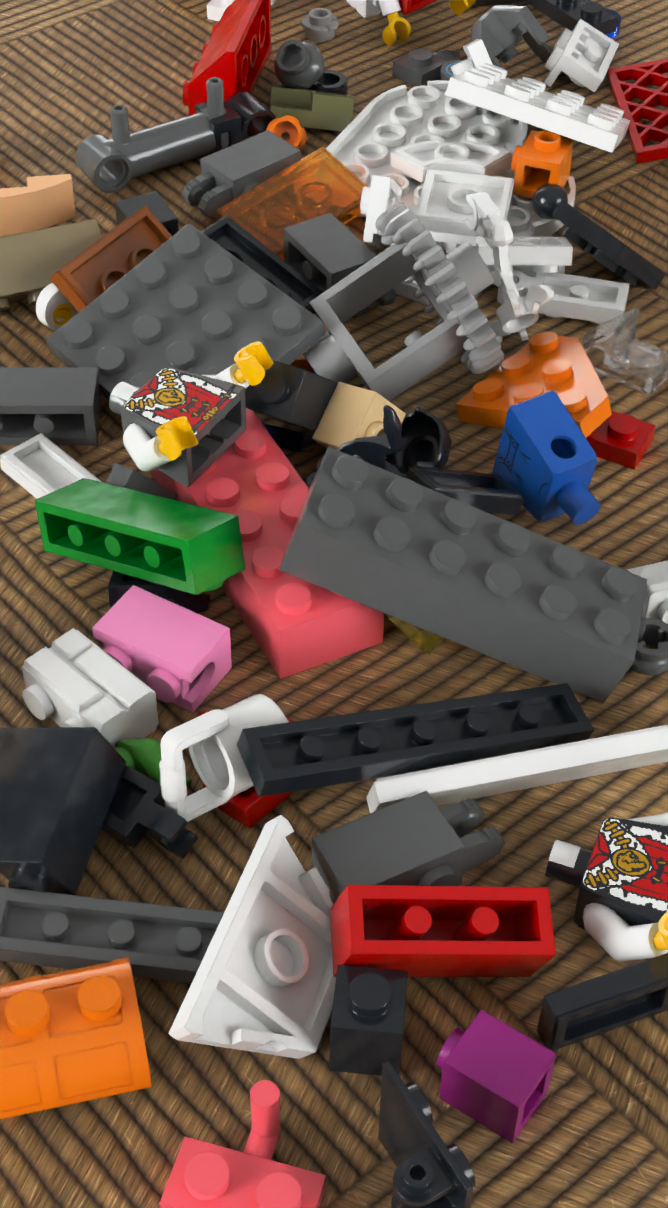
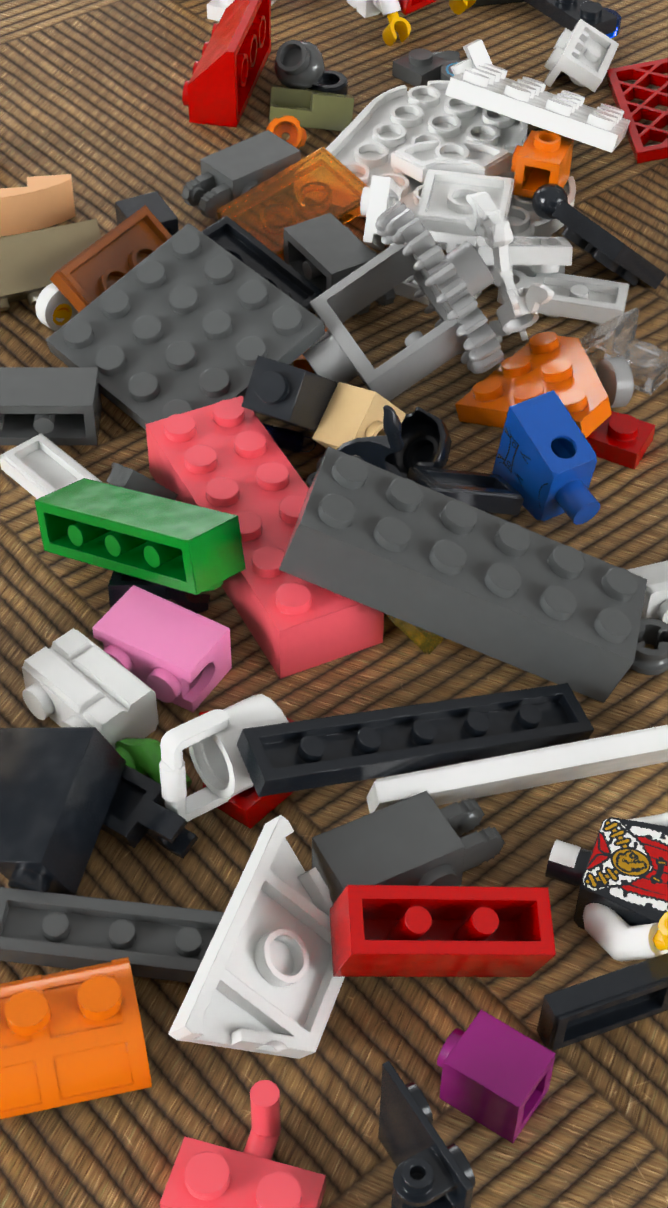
dark grey piece [75,77,276,193] -> none
torso [109,342,273,487] -> none
light grey plate [301,8,339,42] -> none
black brick [329,965,408,1076] -> none
dark grey piece [470,5,553,79] -> none
none -> light grey tile [595,357,634,408]

